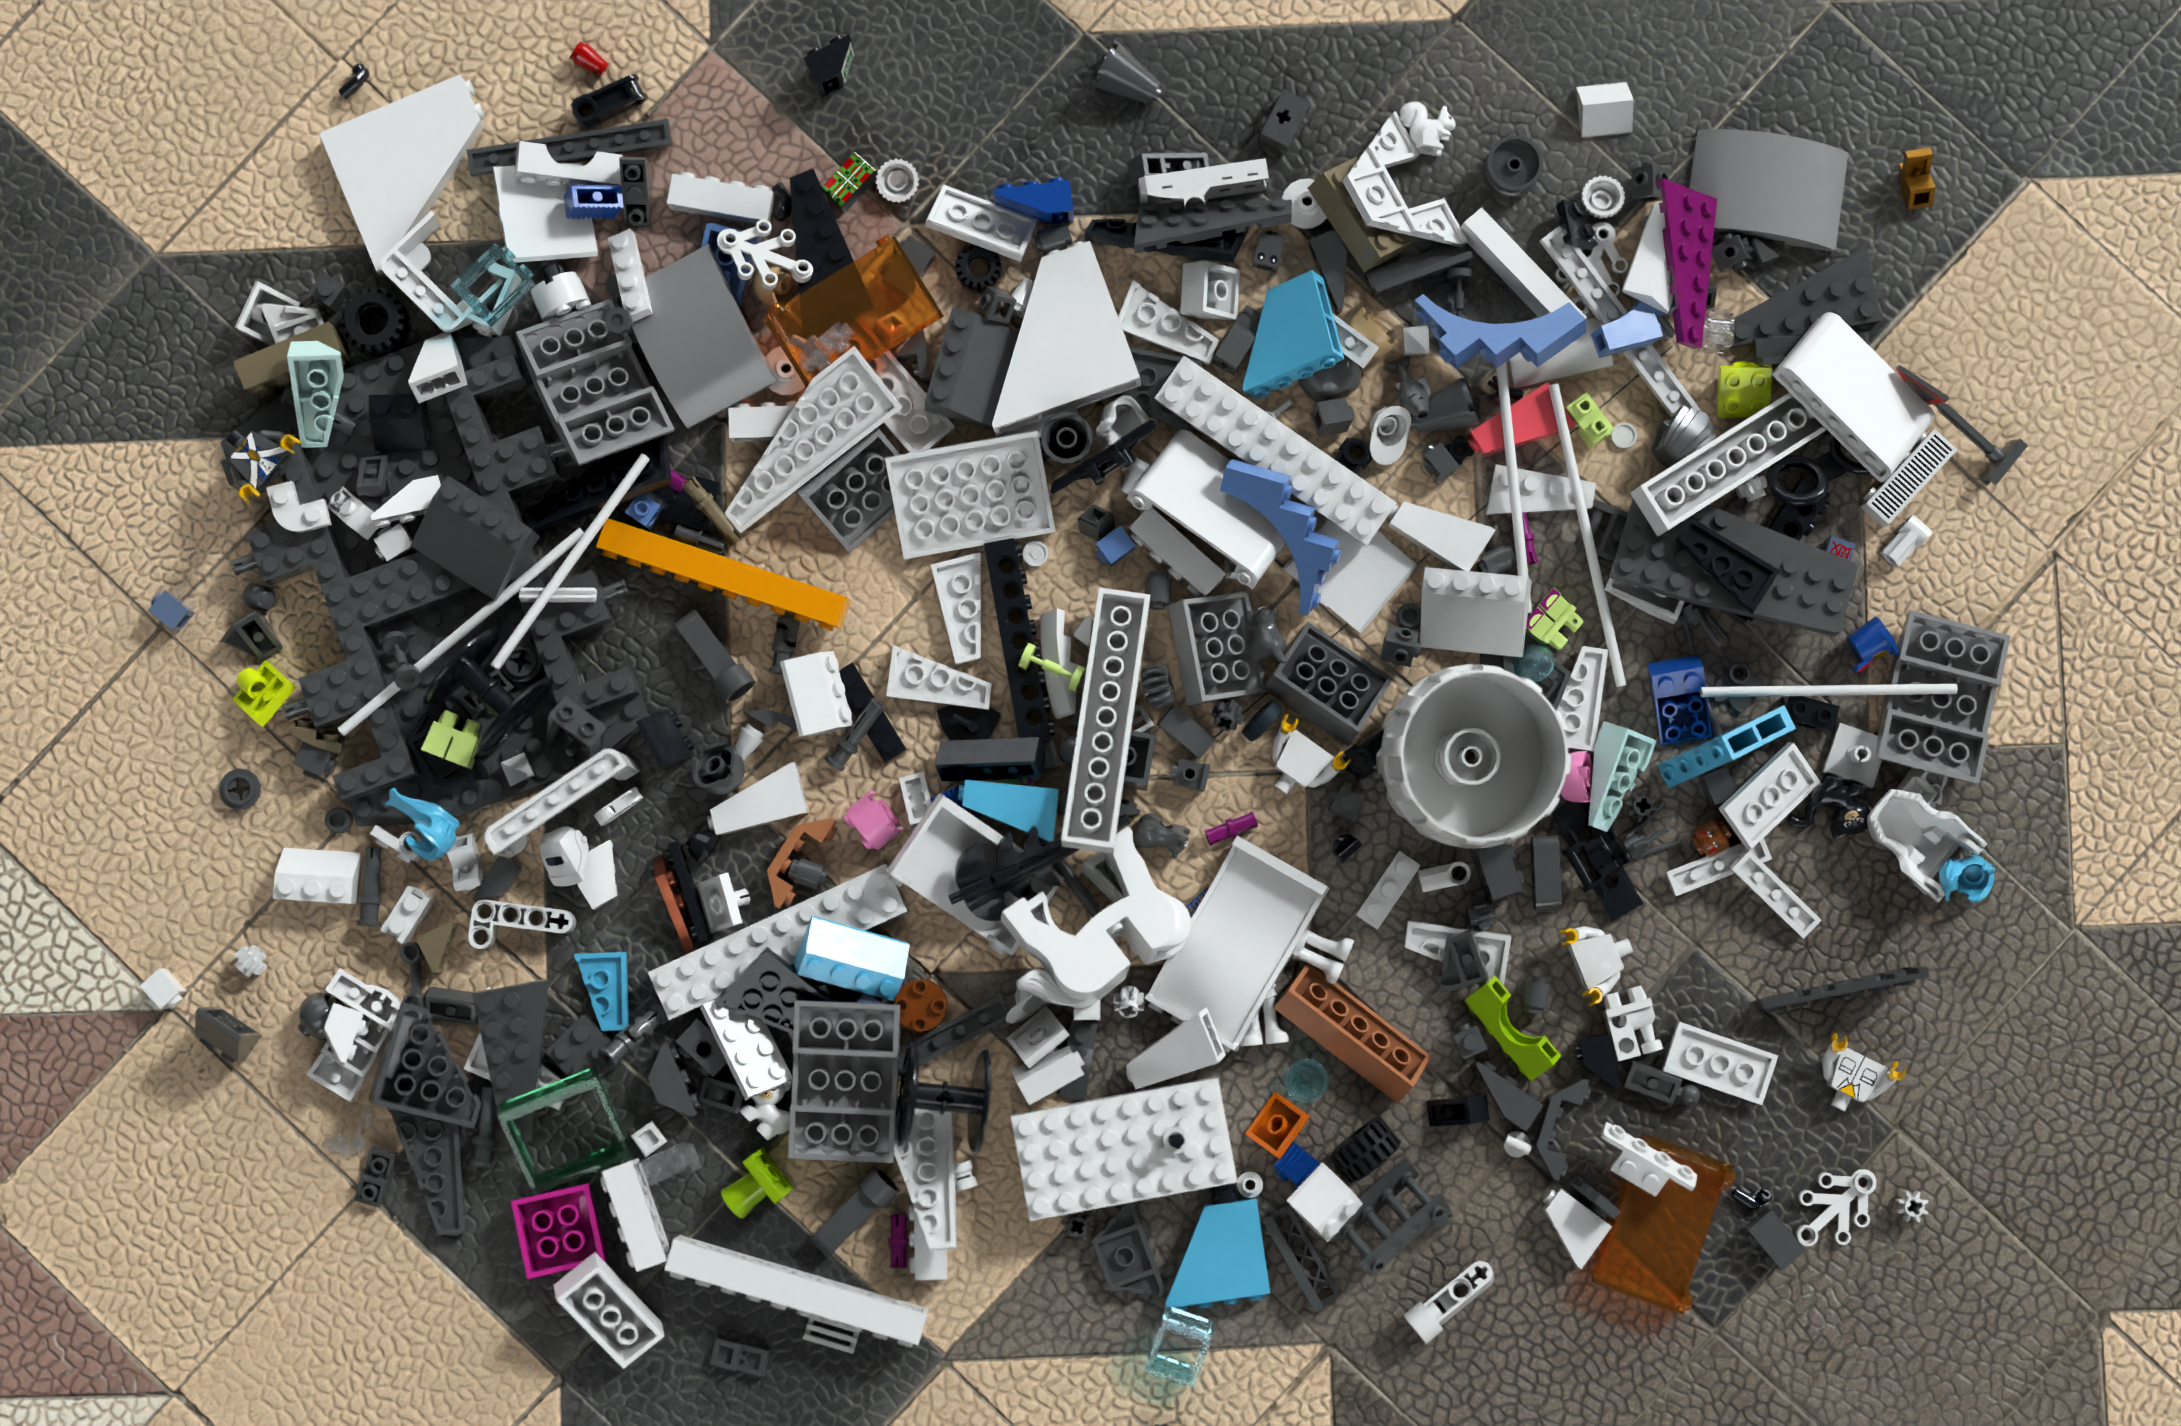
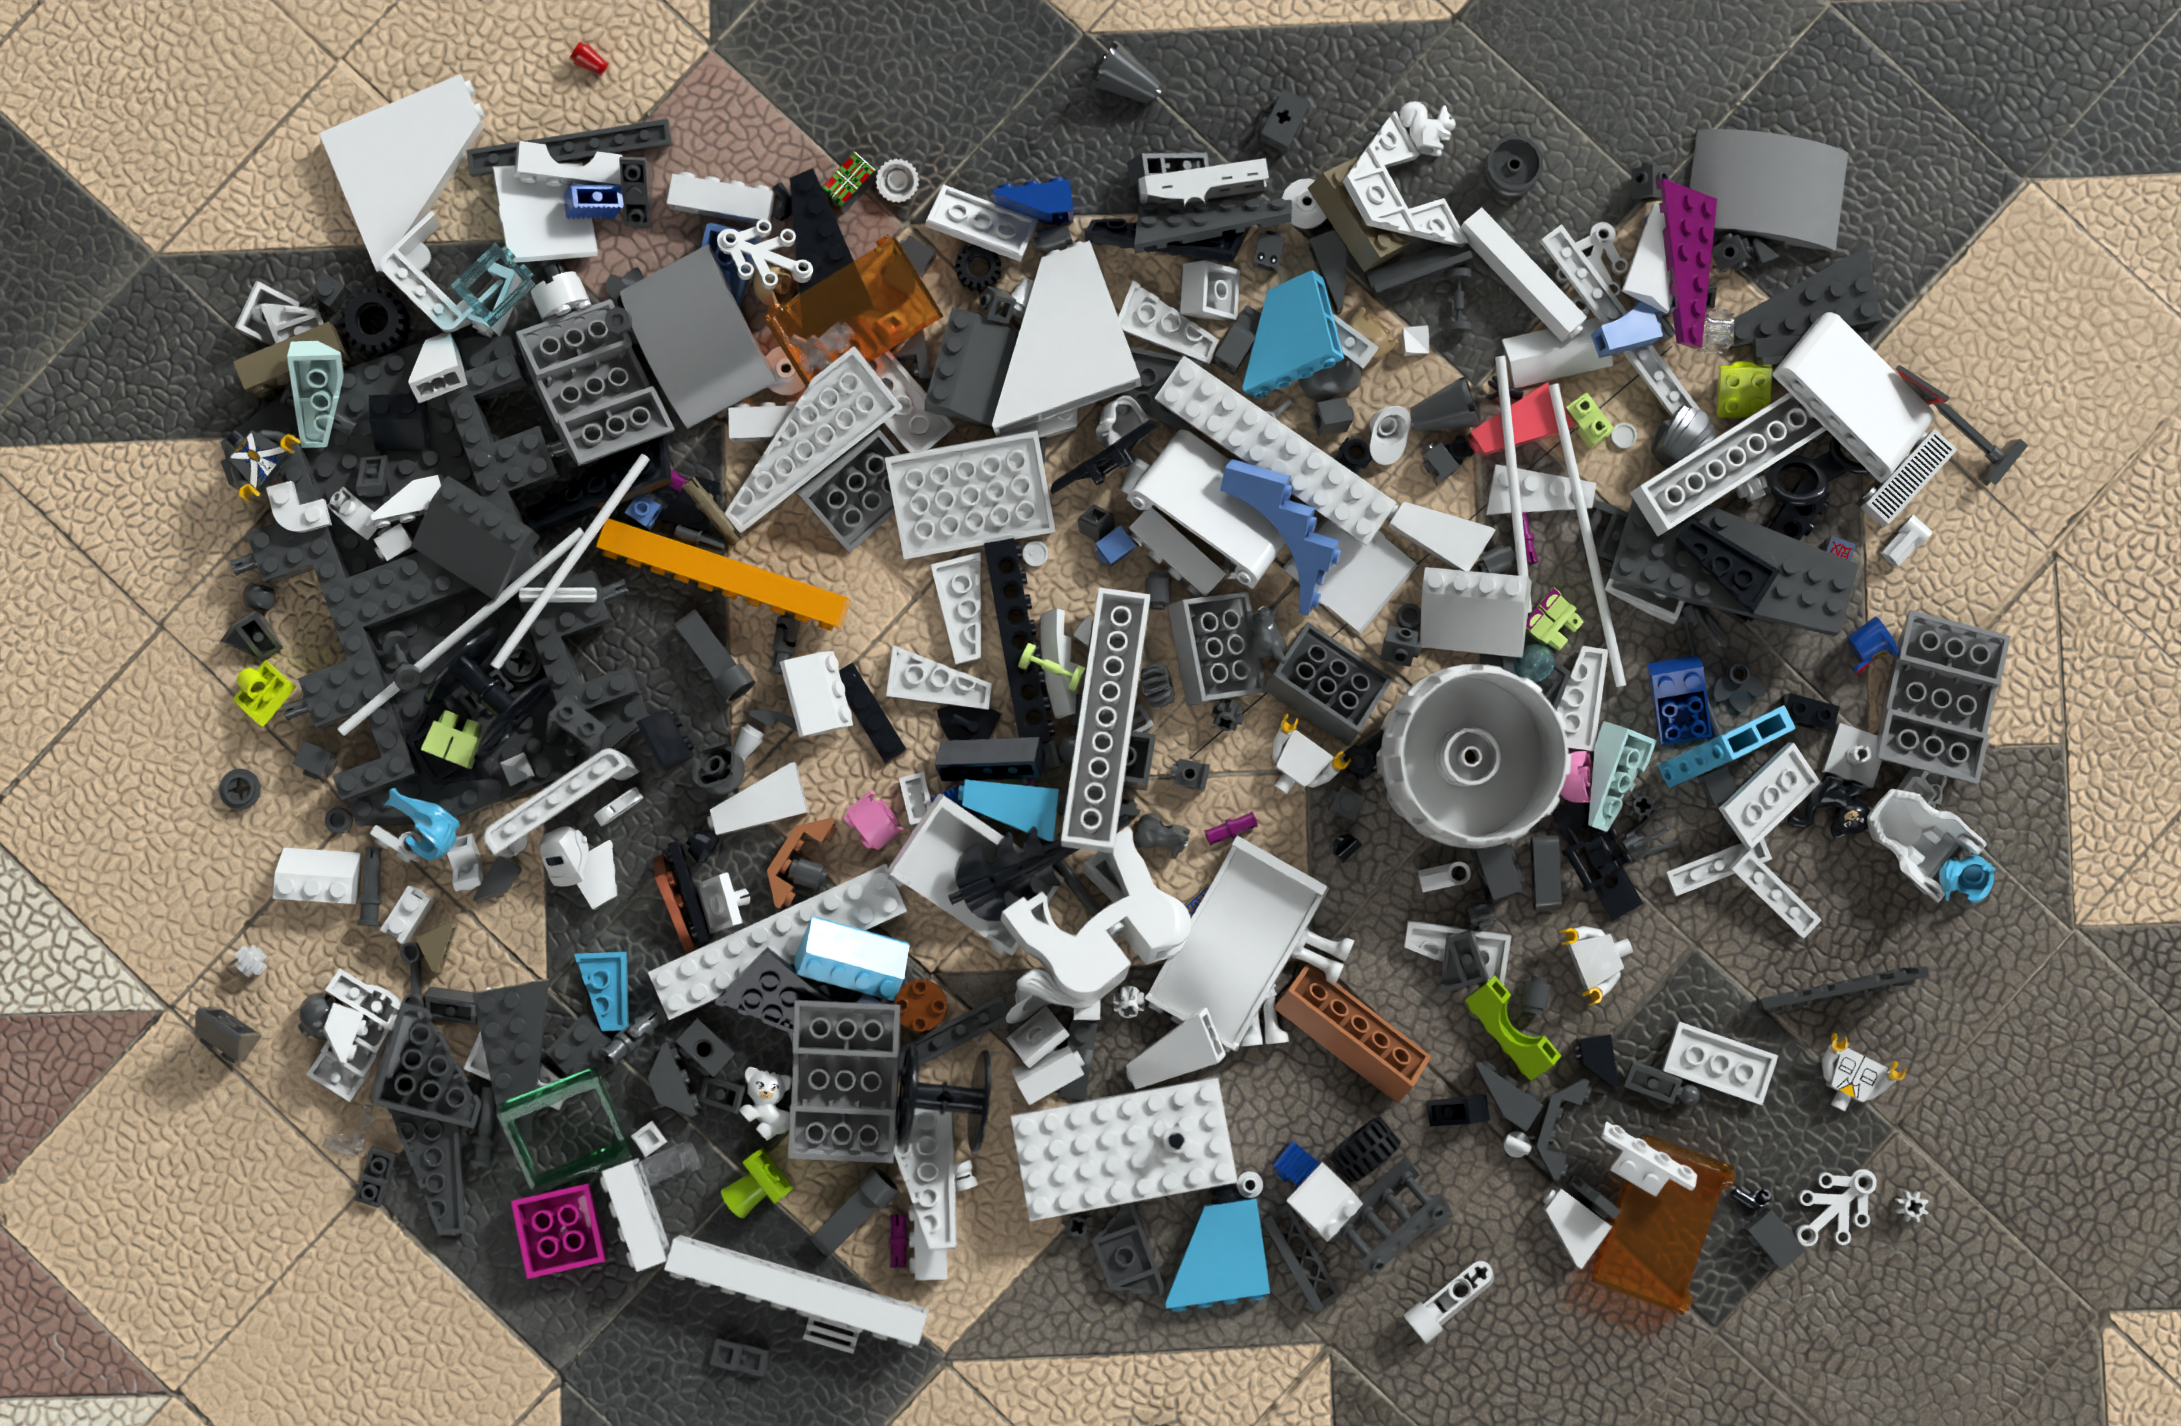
white brick [140,968,187,1009] -> none
sand blue brick [148,591,195,633] -> none
dark tan slope [289,718,345,753] -> none
black arm [338,63,369,99] -> none
white beam [468,900,577,949] -> none
white brick [554,1252,665,1369] -> none
black piece [571,74,648,130] -> none
white plate [608,229,653,323] -> none
white plate [700,1000,793,1100] -> none
black slope [804,34,855,98] -> none
dark grey pin [824,698,885,772] -> none
dark grey cone [1041,412,1093,464] -> none
clear light blue window [1144,1306,1216,1387] -> none
dark grey slope [1157,705,1215,759] -> none
black bush [1242,700,1282,742] -> none
orange slope [1245,1092,1310,1159] -> none
clear light blue hat [1284,1058,1329,1103] -> none
white plate [1356,851,1421,930] -> none
dark grey animal [1385,356,1431,421] -> none
medium blue arch [1415,294,1586,369] -> none
dark grey brick [1450,1022,1487,1060] -> none
black wing [1556,199,1598,250] -> none
white slope [1575,82,1634,138] -> none
white hat [1581,176,1625,218] -> none
white hips [1602,986,1663,1062] -> none
dark orange head [1691,819,1732,857] -> none
white piece [1700,684,1958,697] -> none
pearl gold brick [1899,148,1936,210] -> none

